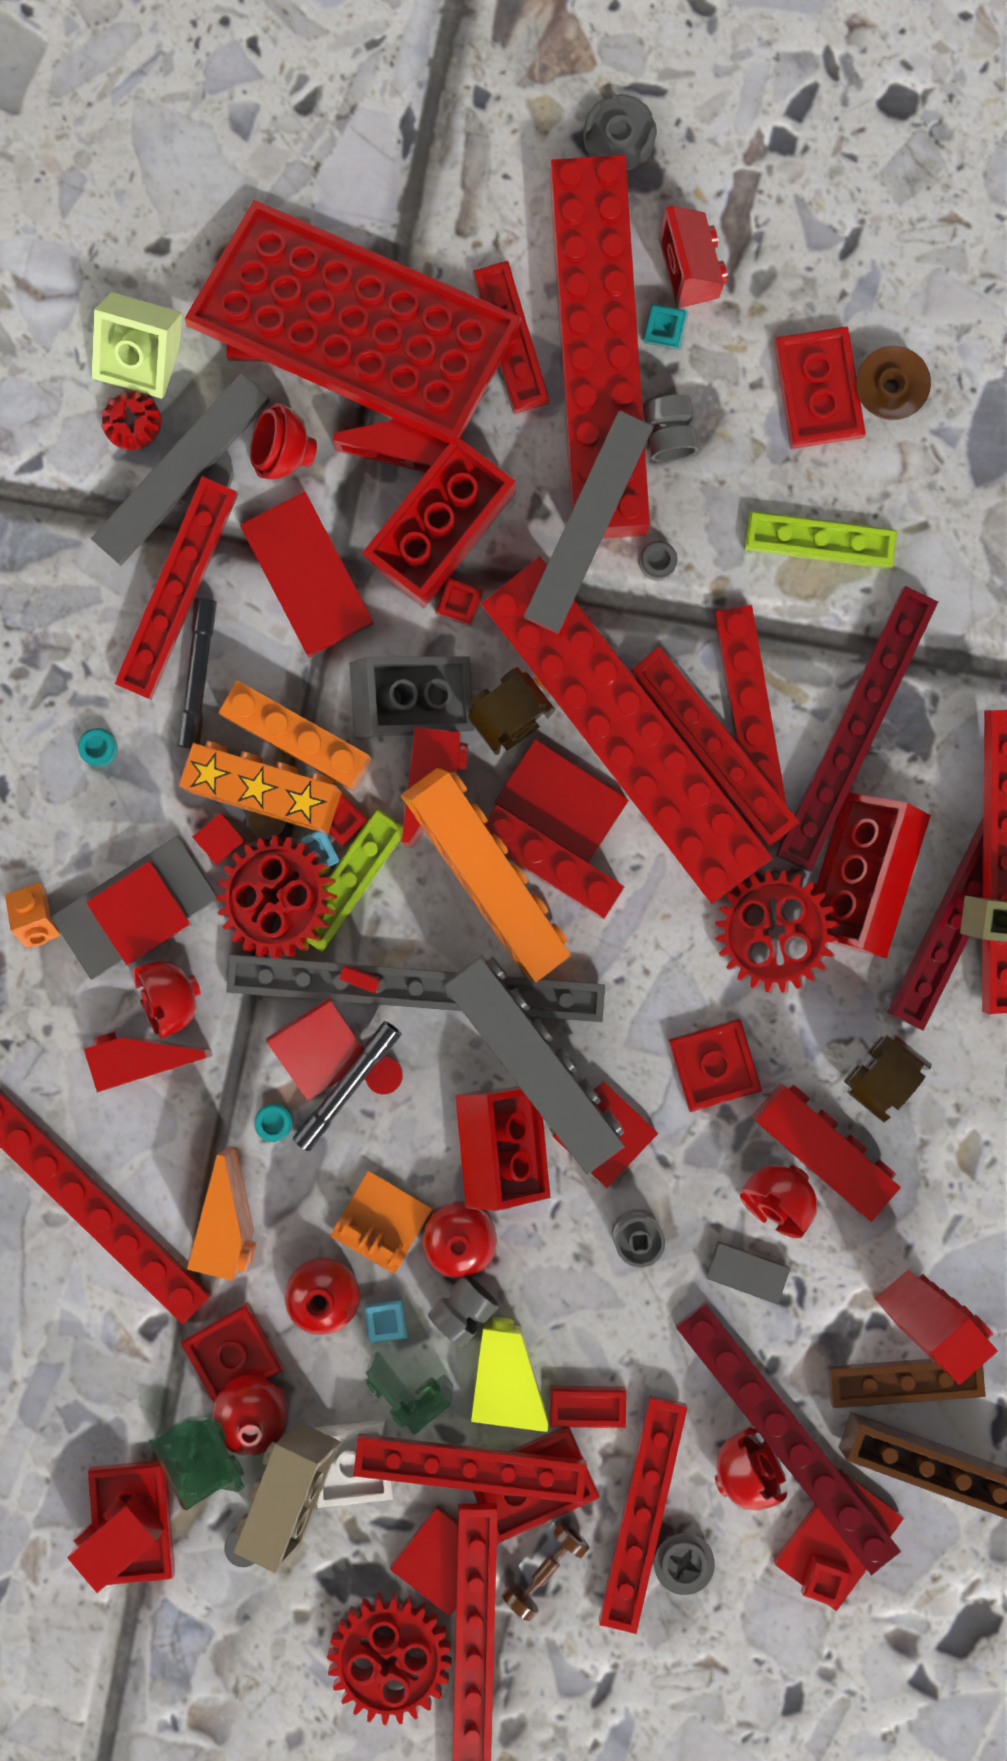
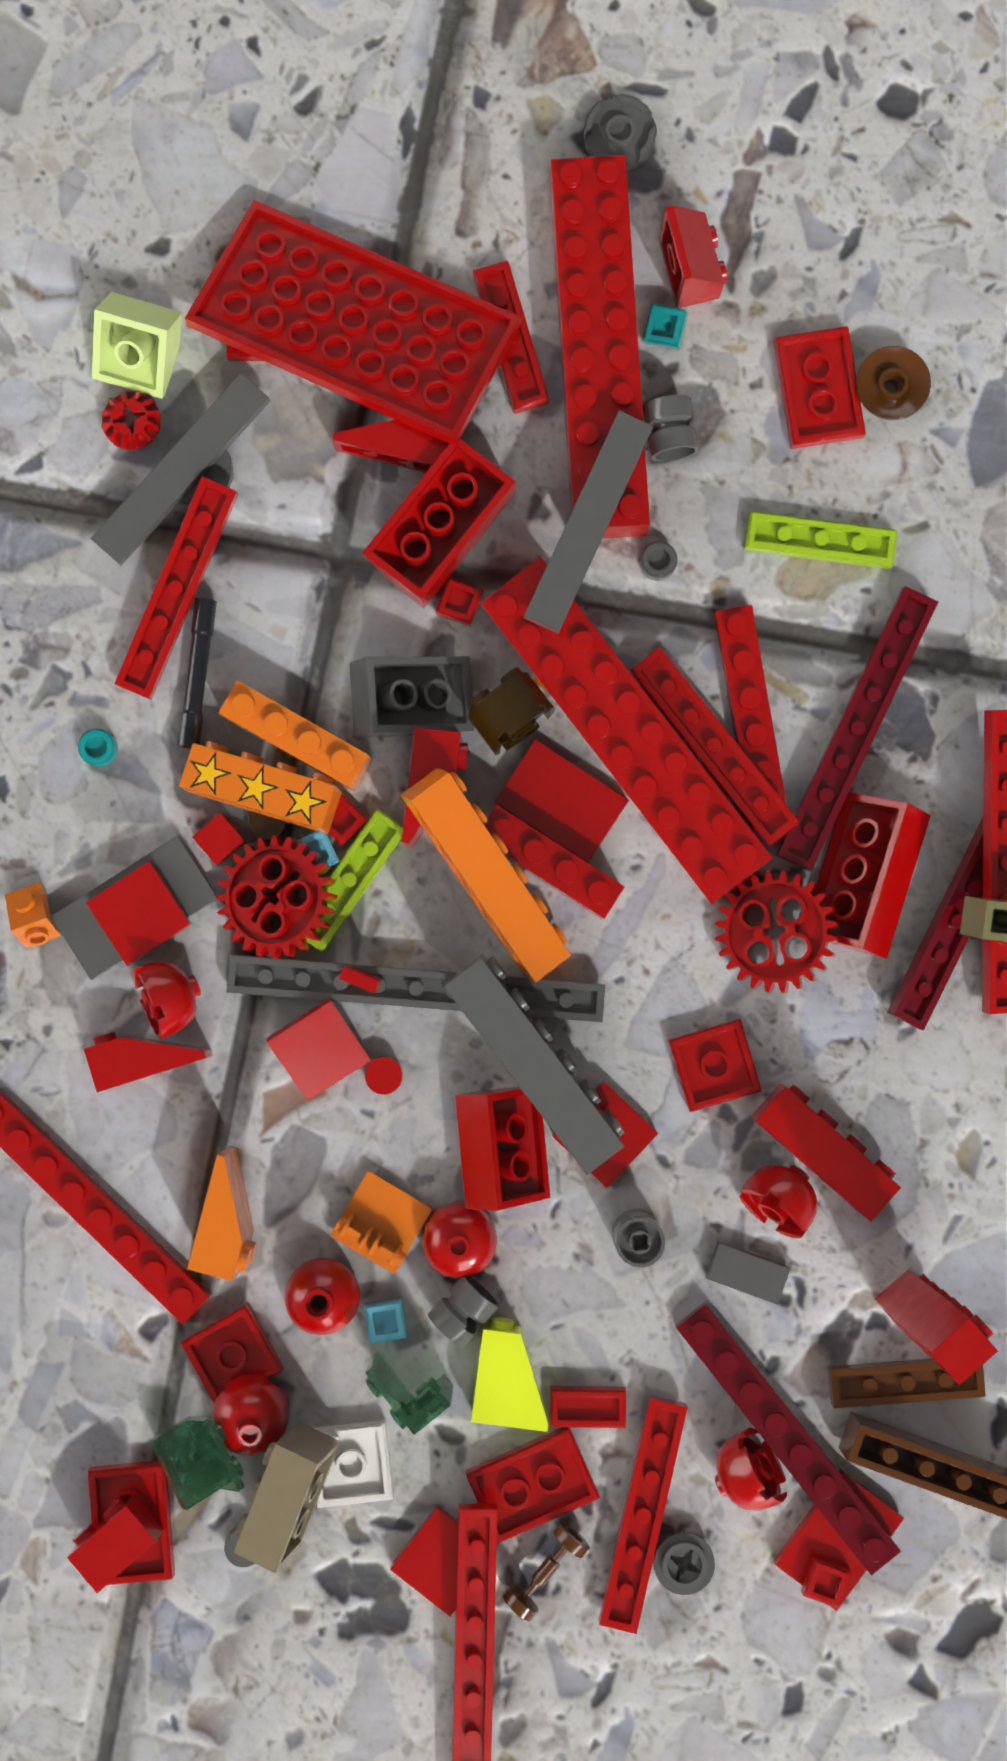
red tile [240,491,374,658] -> none
red piece [250,403,317,480] -> none
teal tile [254,1103,294,1142] -> none
black piece [293,1021,402,1151] -> none
red gear [327,1592,452,1725] -> none
red plate [353,1433,587,1504] -> none
dark brown brick [844,1034,932,1123] -> none

